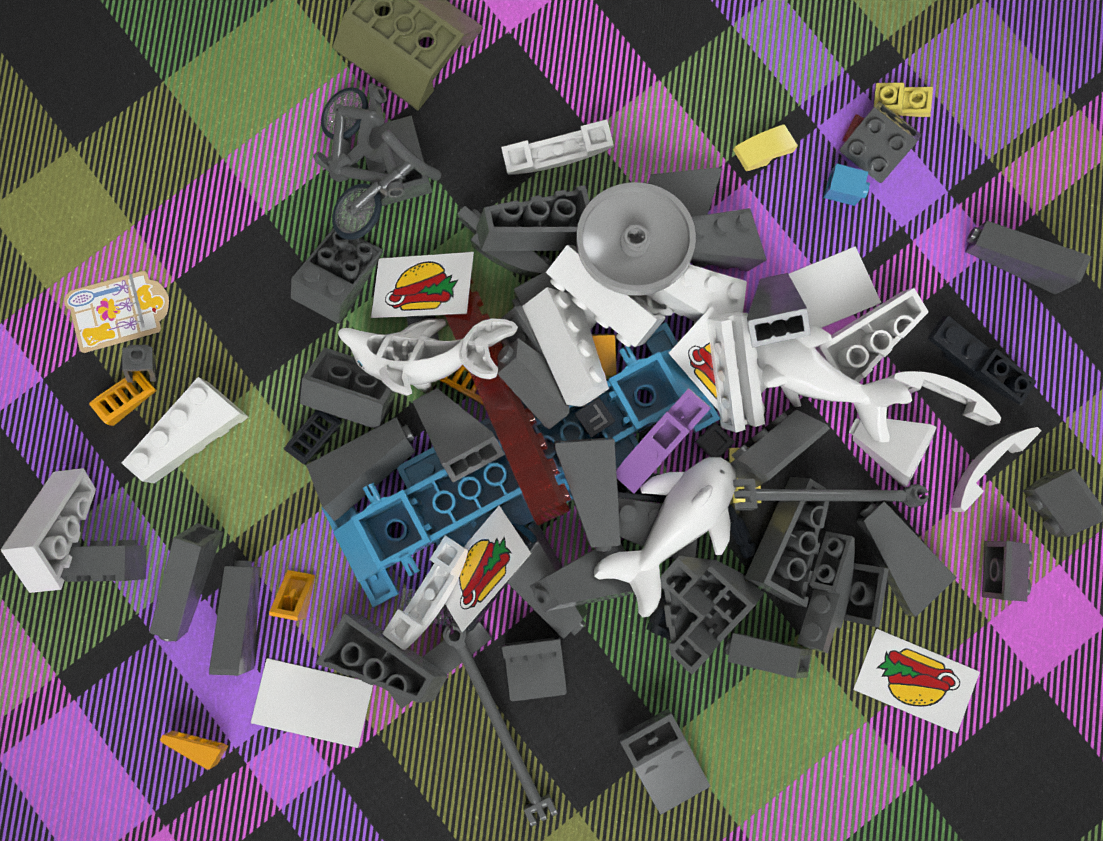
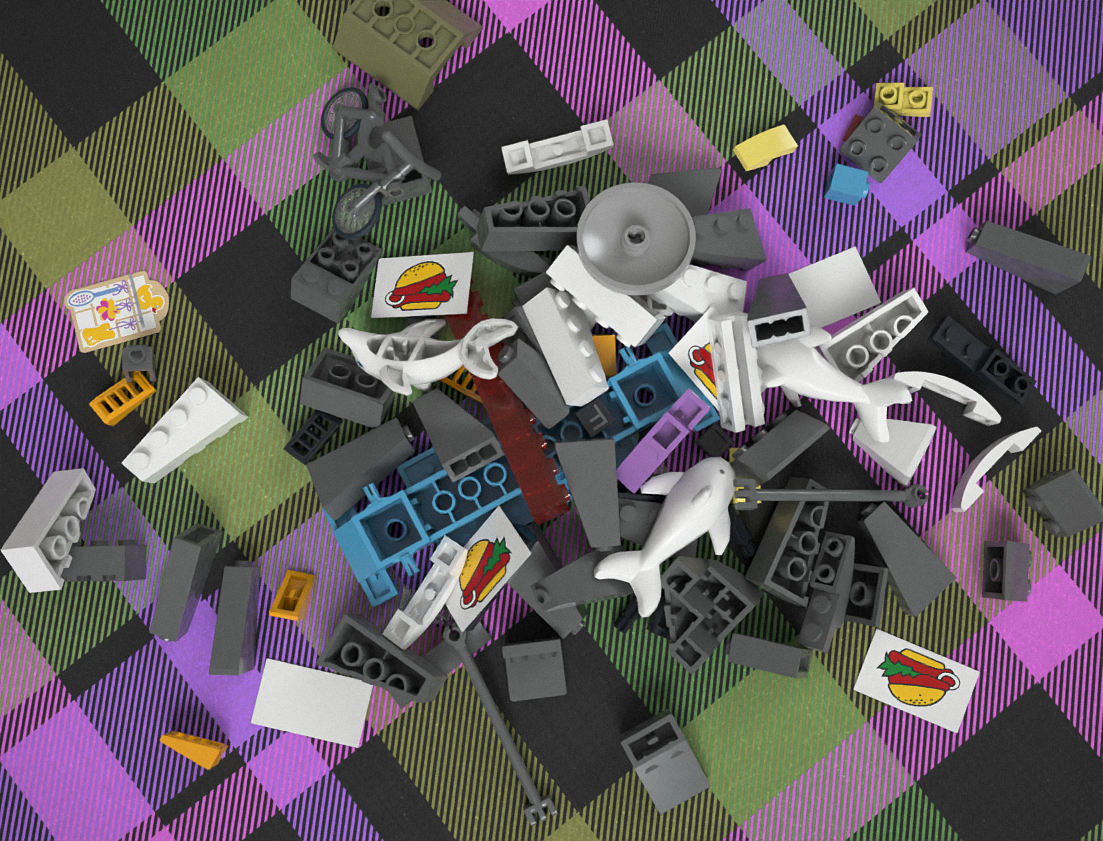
none -> black axle [614,595,640,634]

